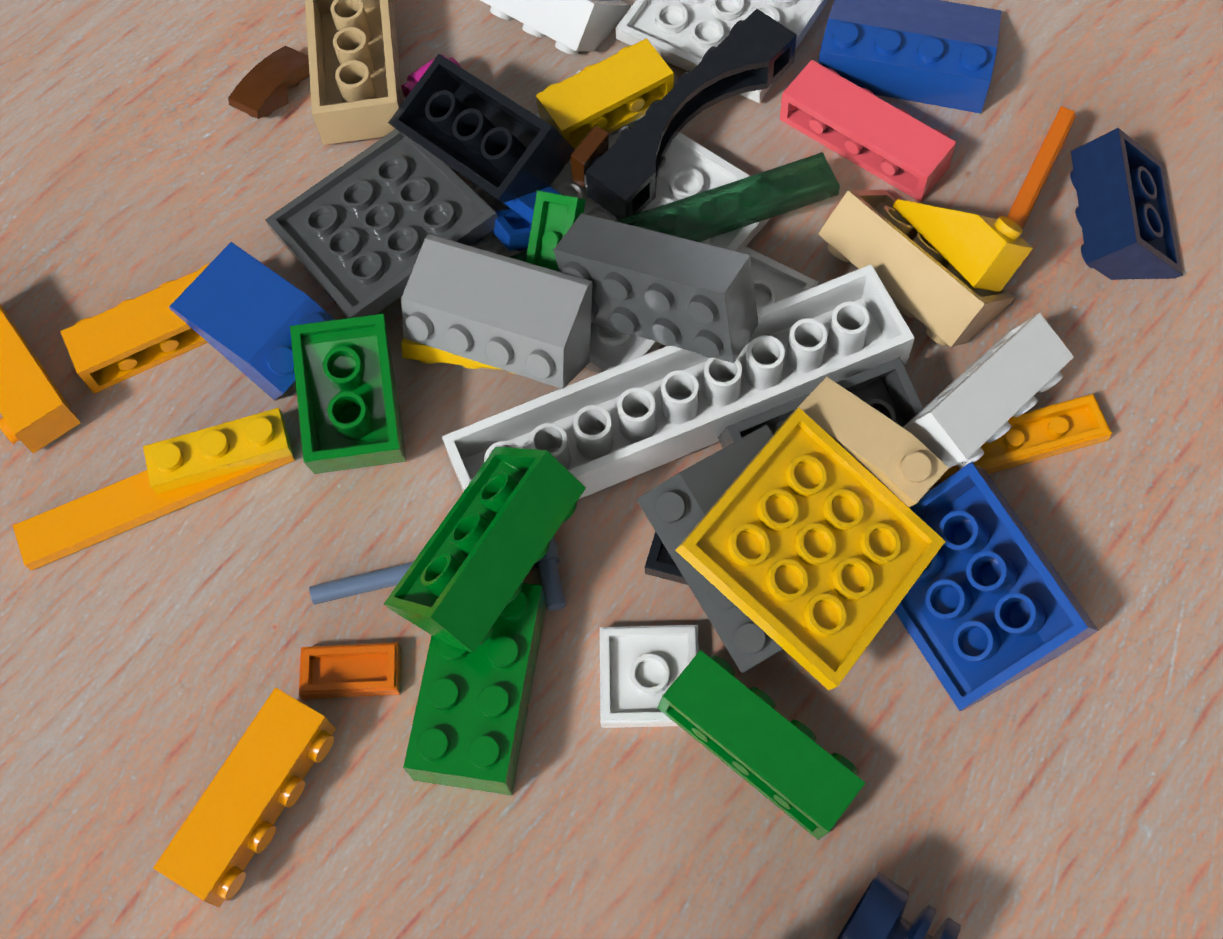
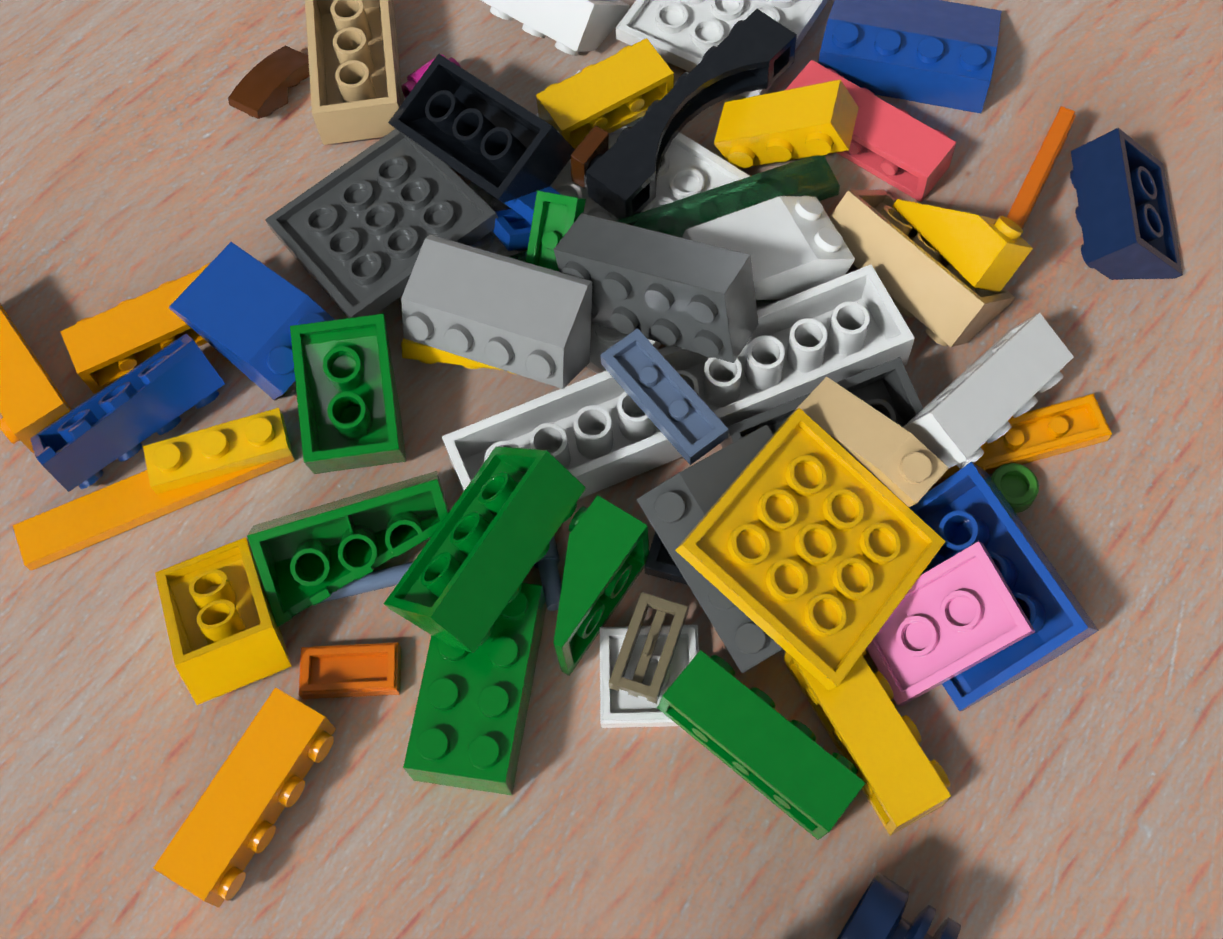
none -> blue wedge [30,334,225,492]
none -> yellow slope [155,537,292,705]
none -> green wedge [247,471,449,627]
none -> green slope [553,495,649,676]
none -> sand blue plate [600,328,729,465]
none -> dark tan tile [609,592,688,704]
none -> white slope [683,196,855,300]
none -> yellow brick [714,79,859,169]
none -> yellow brick [784,649,951,836]
none -> bright pink plate [867,541,1035,706]
none -> bright green tile [991,463,1039,513]

